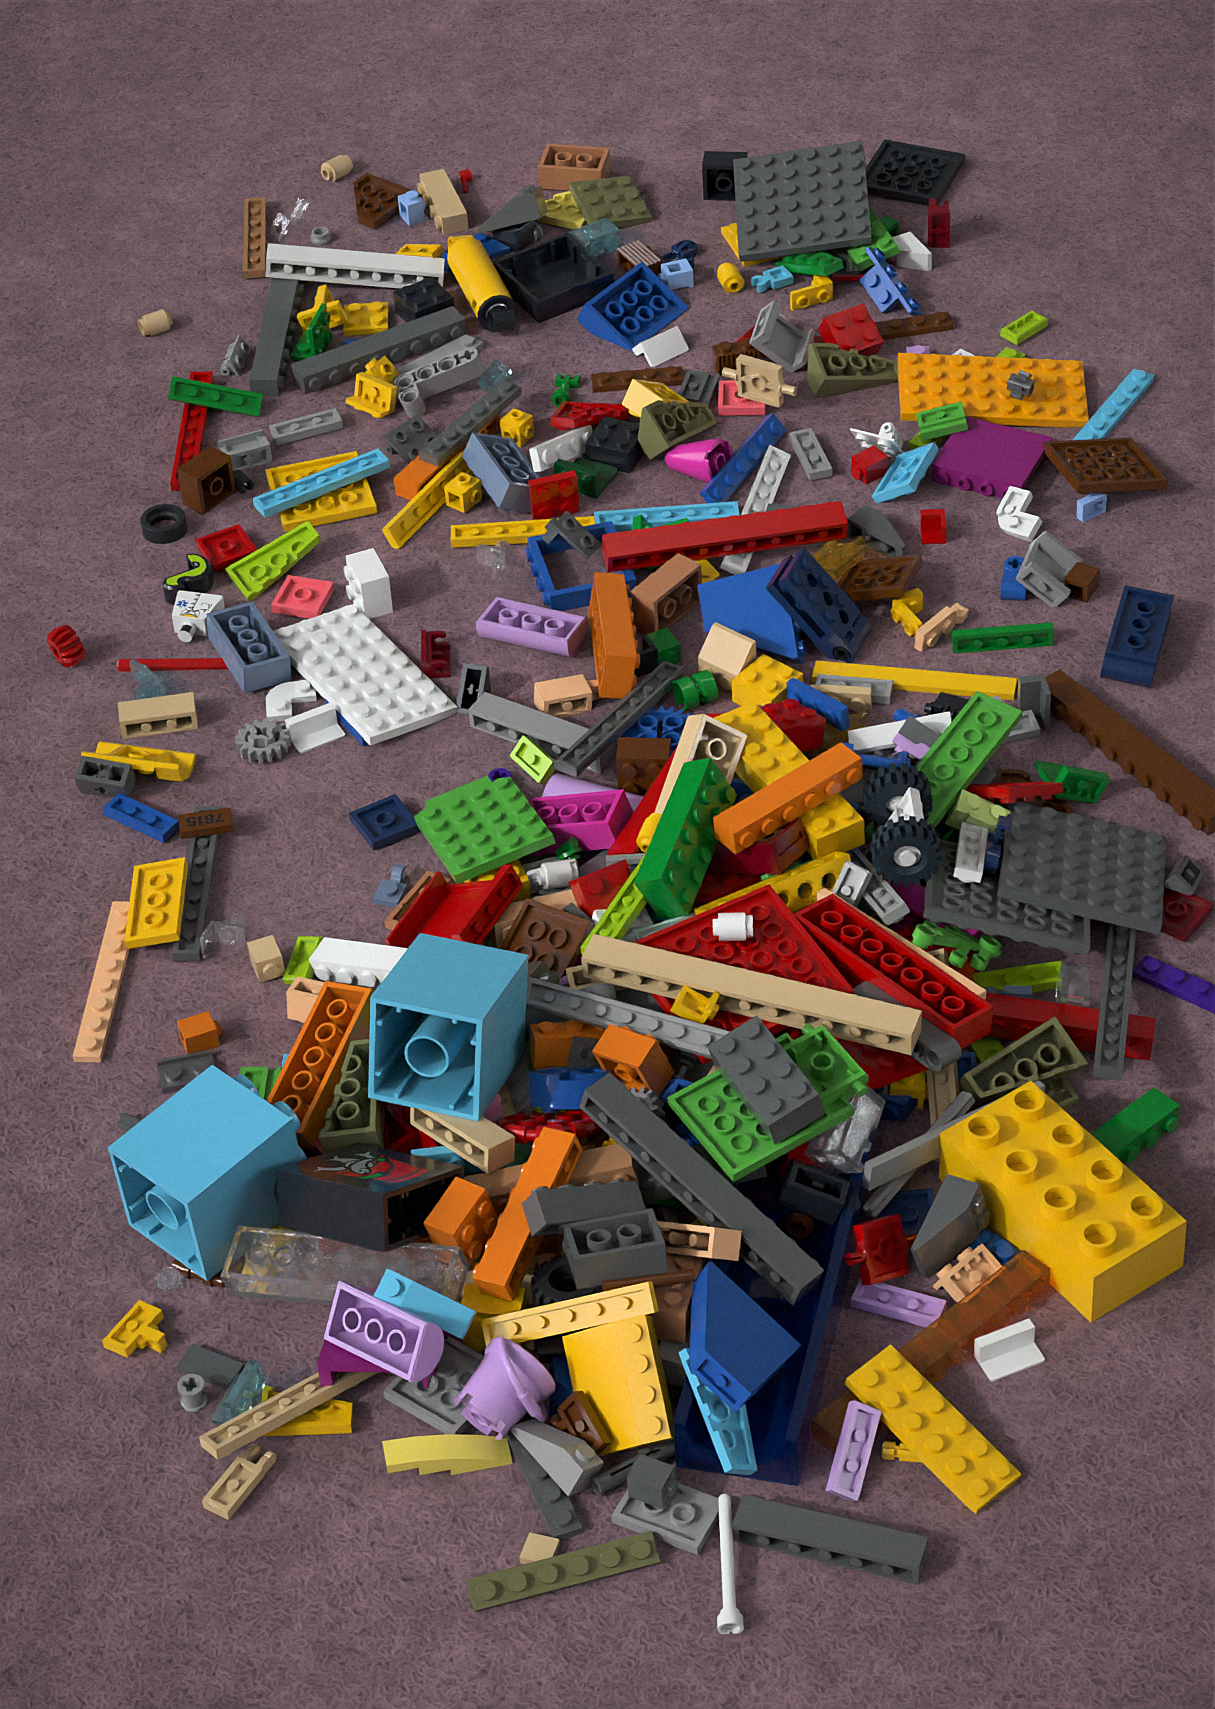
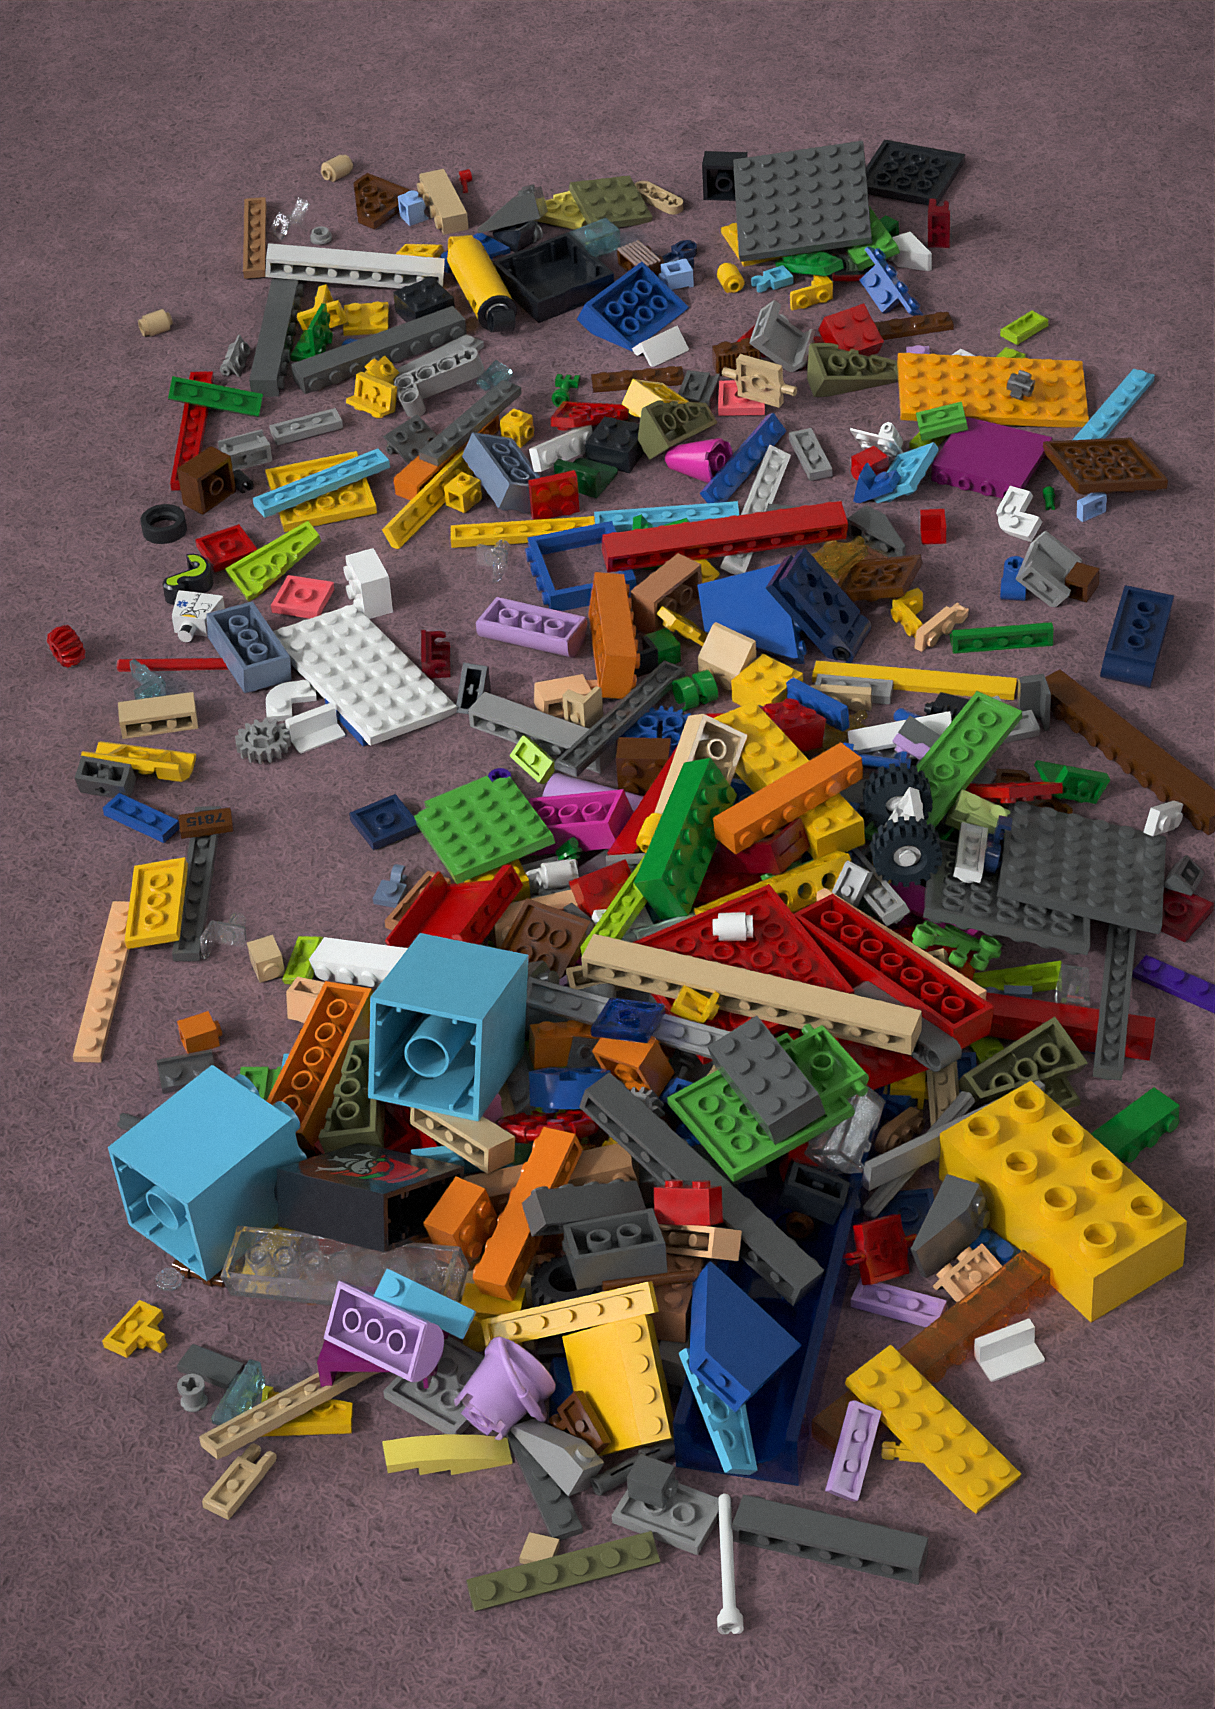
nougat brick [538,143,611,191] -> none
dark grey bracket [541,511,601,559] -> none
none -> tan panel [562,686,603,729]
none -> clear blue plate [591,998,665,1043]
none -> tan beam [635,181,683,214]
none -> red brick [654,1179,723,1226]
none -> yellow wing [657,606,708,646]
none -> blue slope [853,463,901,503]
none -> medium nougat plate [874,1107,925,1154]
none -> green piece [1043,486,1055,510]
none -> white plate [1143,801,1183,836]

